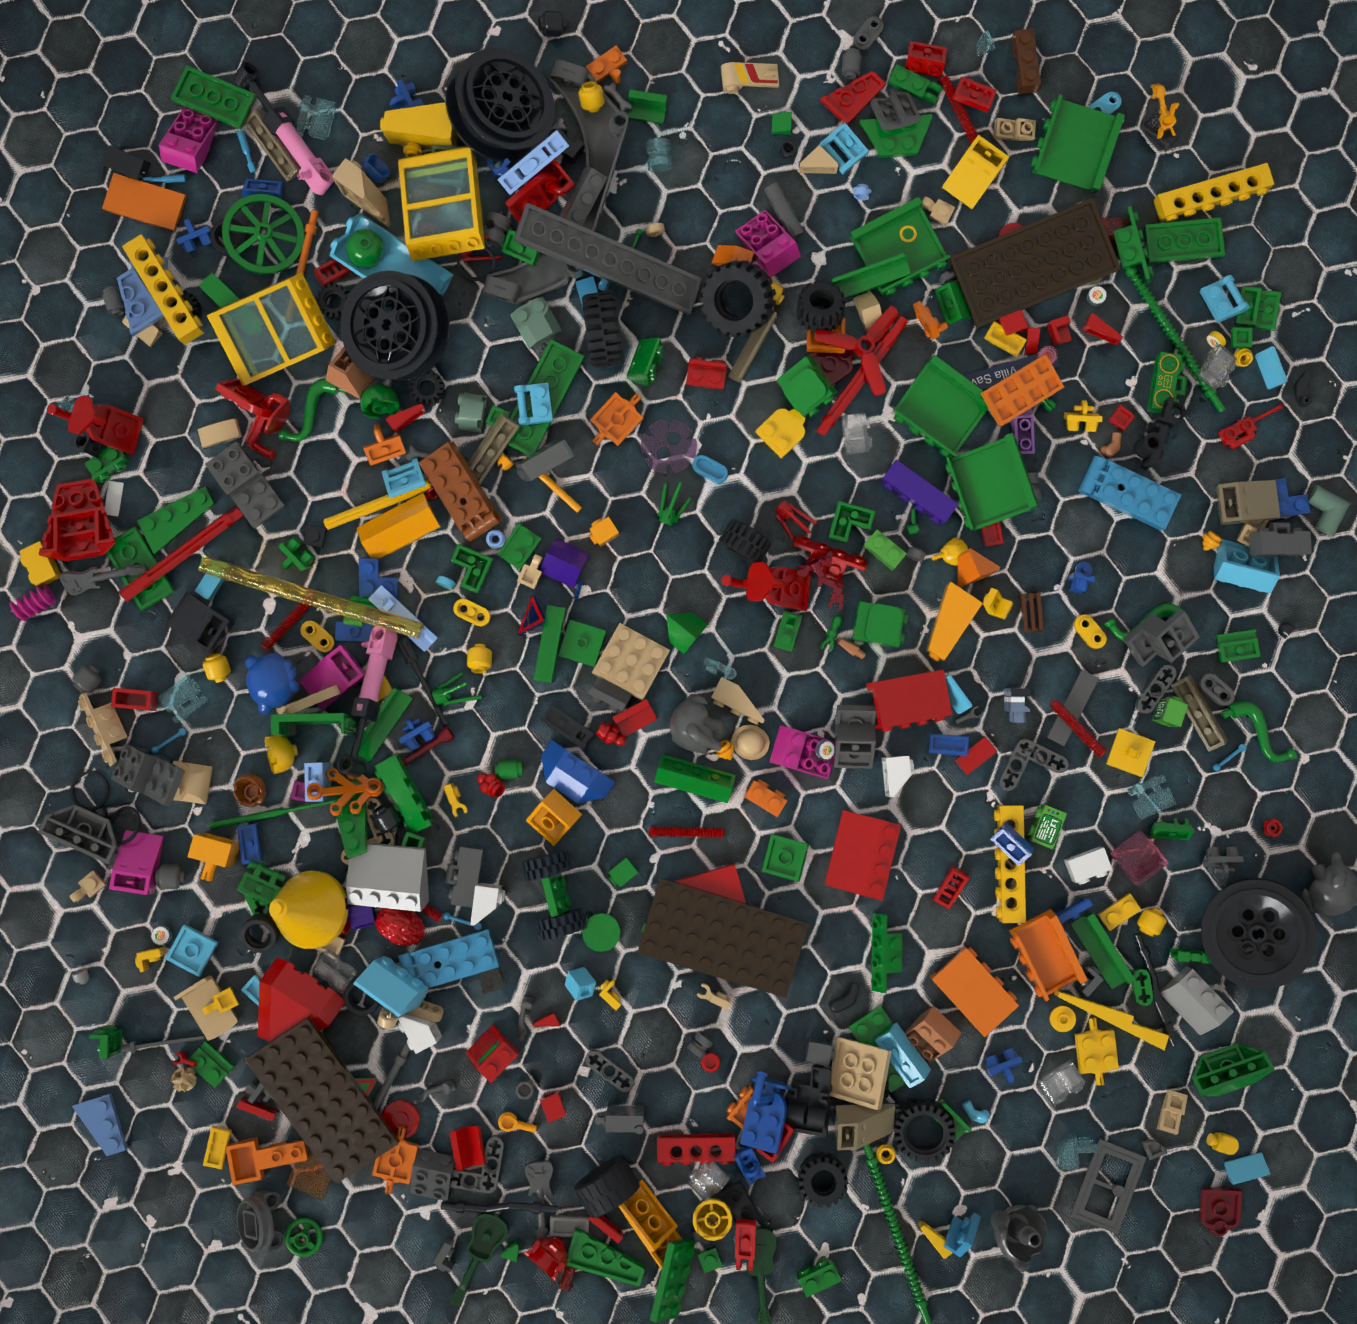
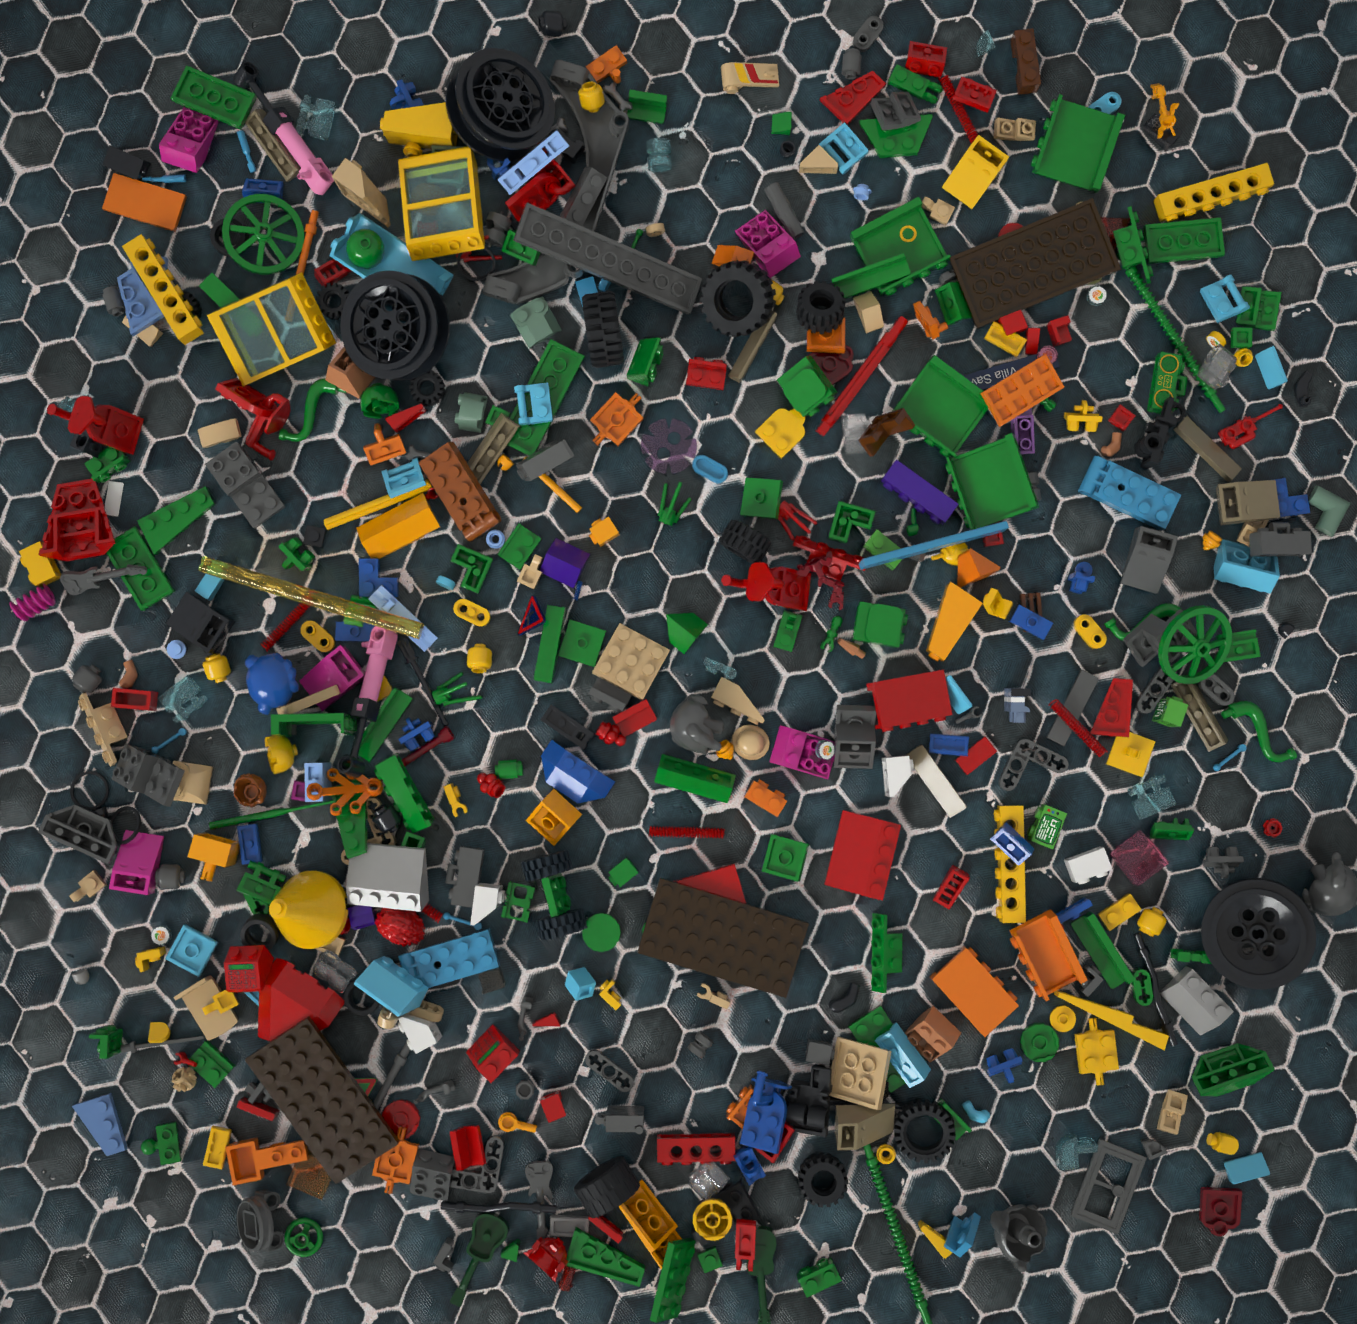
red piece [119,506,243,602] -> none
blue hips [176,218,211,253] -> none
blue hair [362,153,391,183] -> none
red tile [701,1052,720,1072] -> none
red piece [814,306,899,396] -> none
clear brick [1038,1060,1086,1104] -> none
red slope [1082,312,1123,345] -> none
none -> nougat arm [119,660,138,689]
none -> green plate [141,1121,182,1165]
none -> yellow tile [148,1022,170,1043]
none -> light blue plate [167,640,187,659]
none -> red slope [224,945,274,992]
none -> green piece [501,881,535,923]
none -> green plate [740,478,783,519]
none -> reddish brown panel [858,408,915,457]
none -> dark azure tile [859,521,1009,570]
none -> slope [905,744,967,818]
none -> blue plate [1009,604,1053,640]
none -> green tile [1020,1023,1059,1062]
none -> red wing [1090,678,1133,738]
none -> dark grey slope [1120,526,1178,594]
none -> green wheel [1158,605,1232,684]
none -> dark tan slope [1173,416,1242,482]

